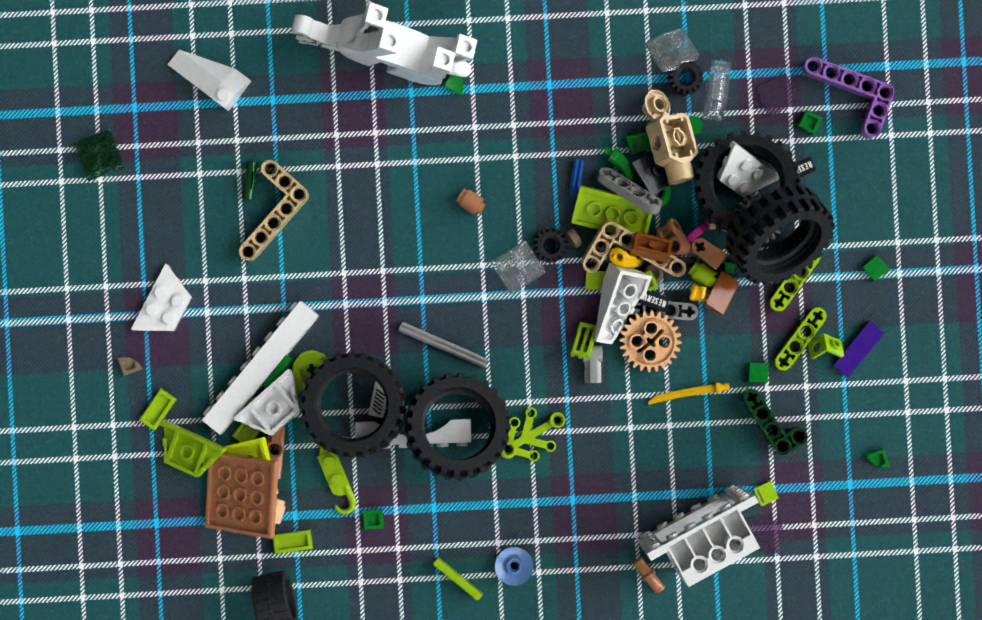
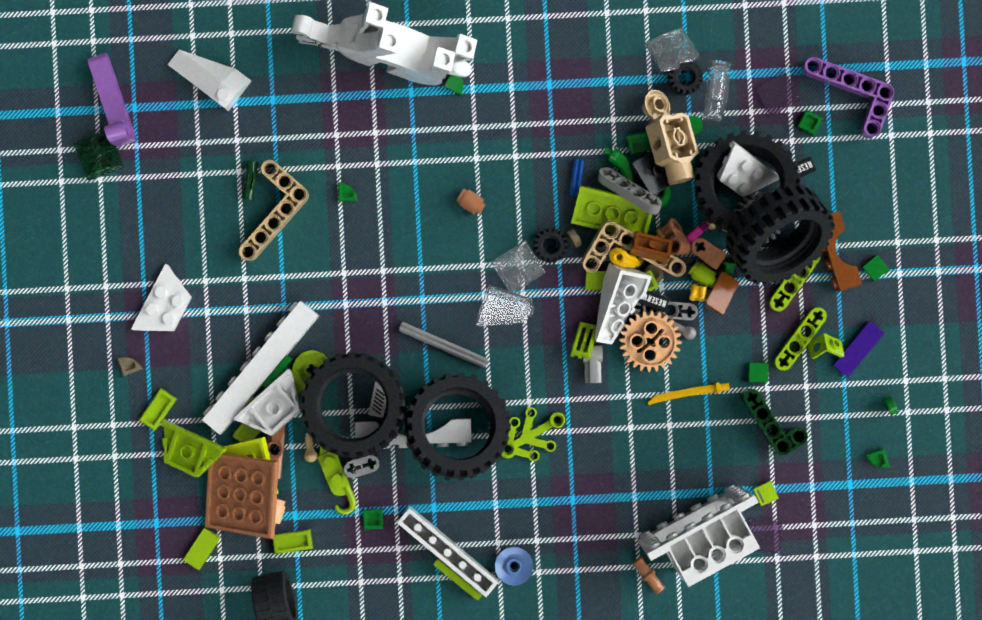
none -> medium lavender beam [88,53,137,147]
none -> lime tile [183,528,221,570]
none -> tan piece [304,433,317,462]
none -> green tile [338,182,358,202]
none -> light grey beam [343,455,379,478]
none -> white brick [397,506,499,597]
none -> clear slope [476,285,535,327]
none -> light grey piece [671,322,696,340]
none -> dark orange arch [822,211,862,292]
none -> green tile [883,395,898,415]

